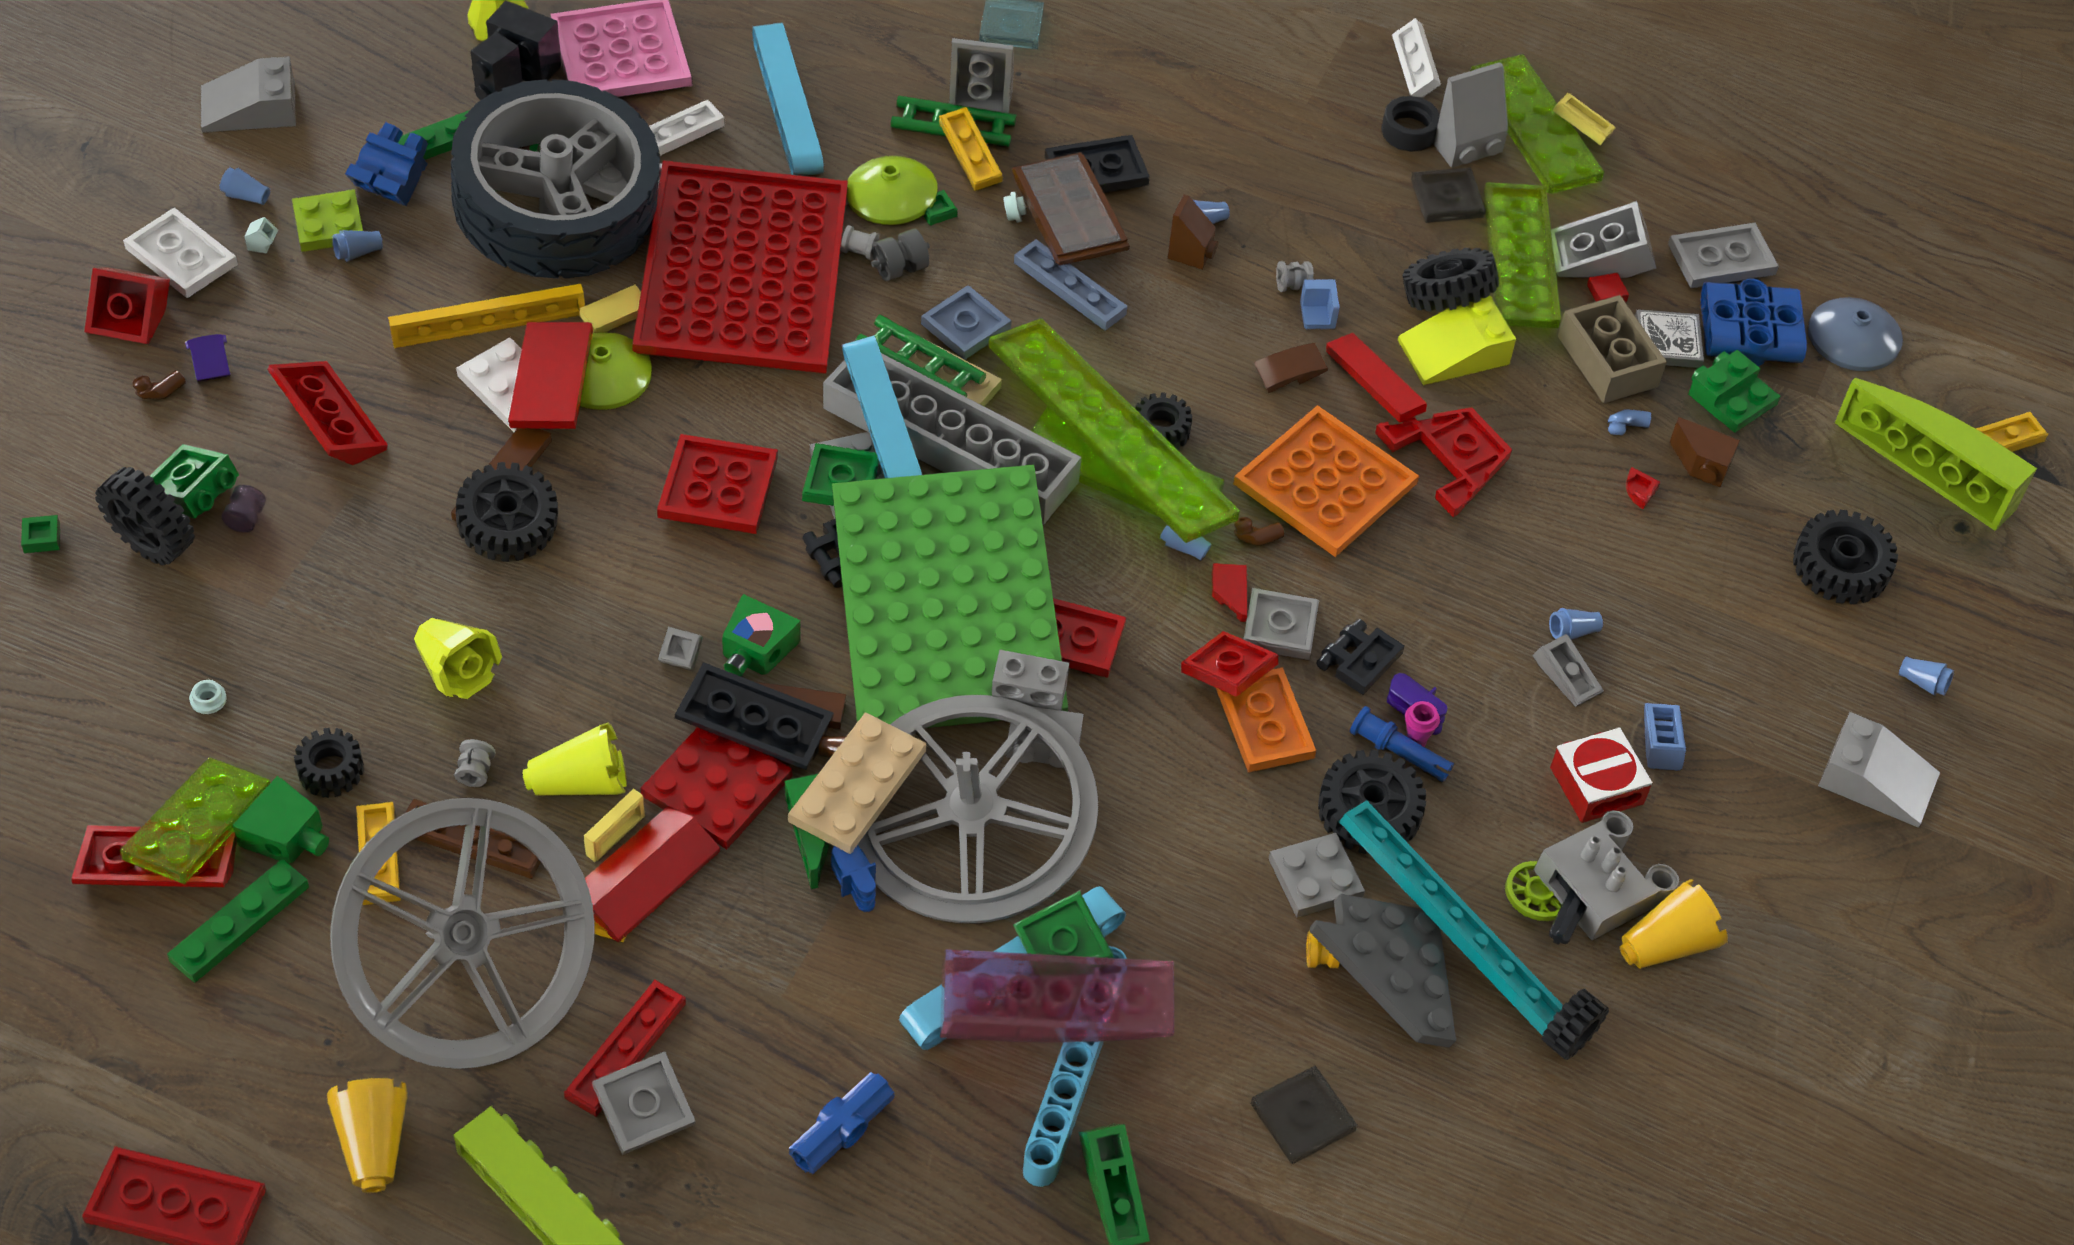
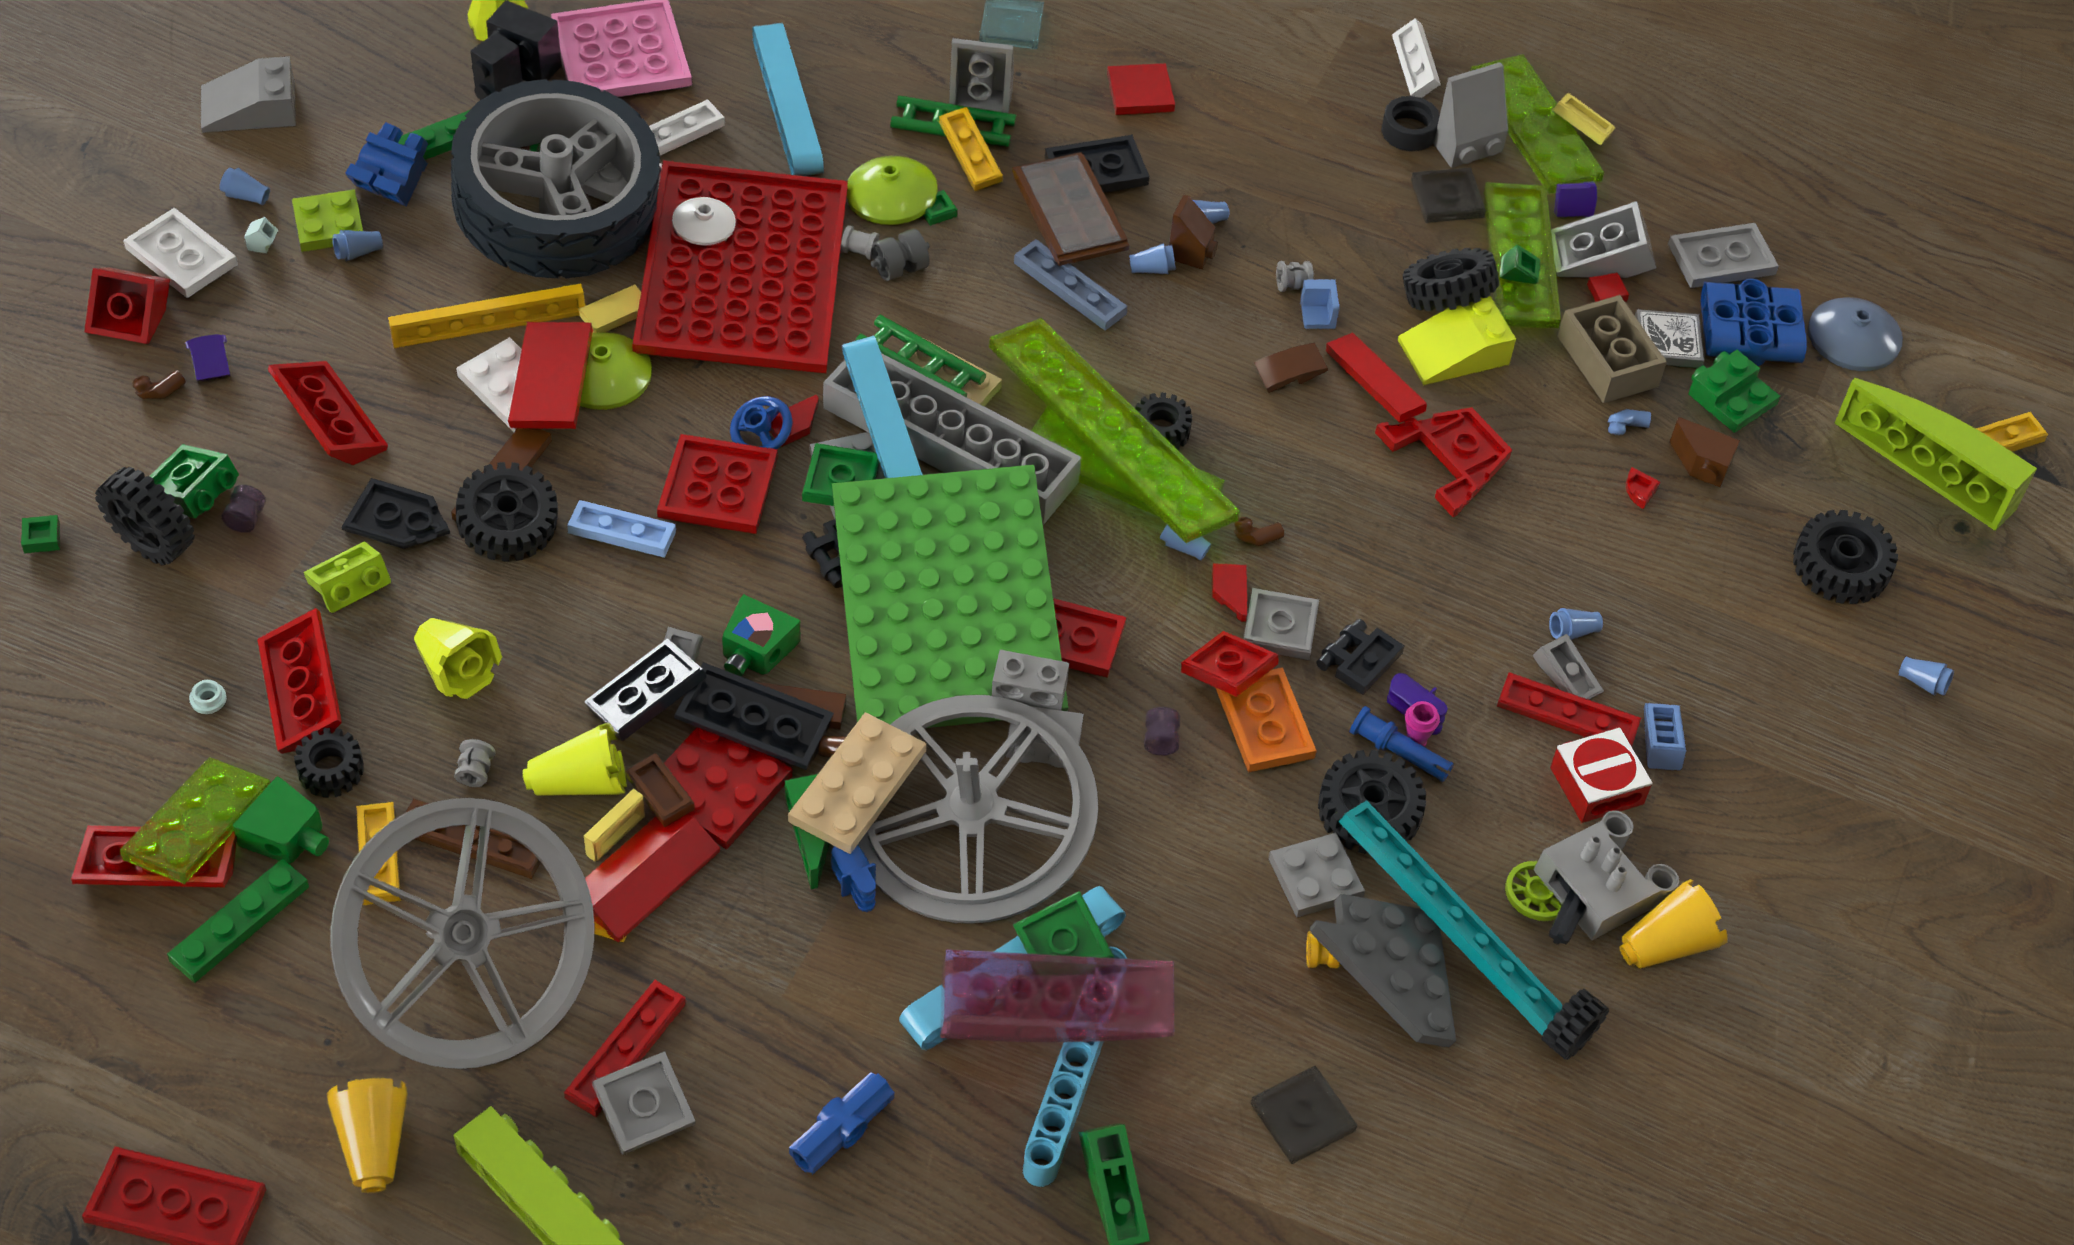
sand blue plate [921,285,1011,360] -> none
light aqua plate [1004,191,1027,223] -> none
orange plate [1233,405,1419,557] -> none
light grey slope [1818,712,1940,828] -> none
none -> red slope [257,608,342,754]
none -> lime bracket [303,541,391,613]
none -> black tile [341,478,450,549]
none -> light blue plate [567,500,676,558]
none -> black tile [584,639,707,742]
none -> reddish brown tile [625,753,695,827]
none -> white dish [672,197,736,245]
none -> blue piece [730,396,793,449]
none -> red tile [769,395,819,447]
none -> red tile [1107,63,1175,115]
none -> medium blue cone [1129,243,1176,274]
none -> clear purple wheel [1144,707,1181,756]
none -> red tile [1497,672,1642,747]
none -> green slope [1500,245,1540,284]
none -> dark purple tile [1554,181,1597,218]

